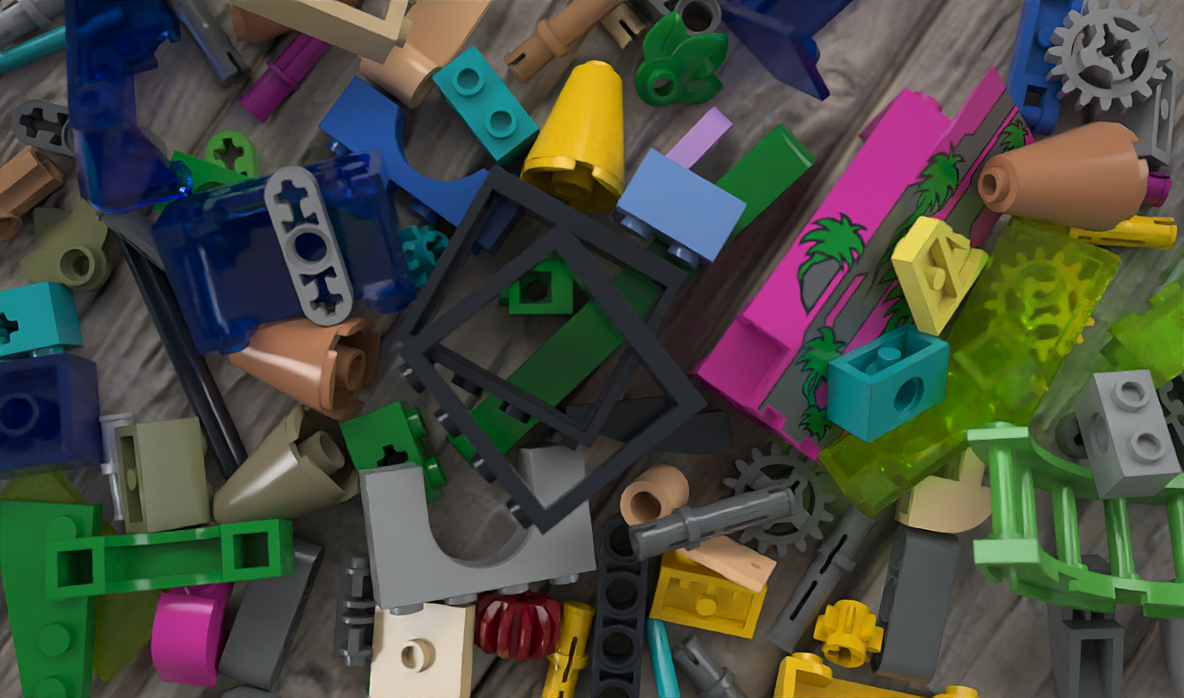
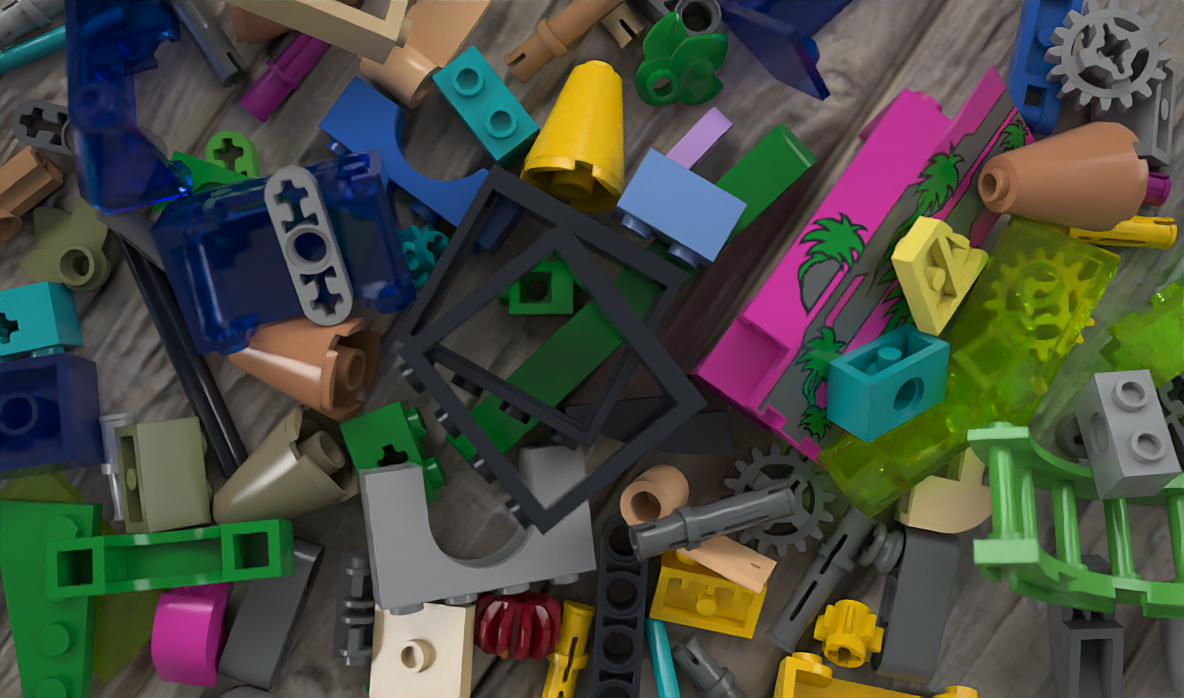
none -> dark grey bush [857,521,904,575]

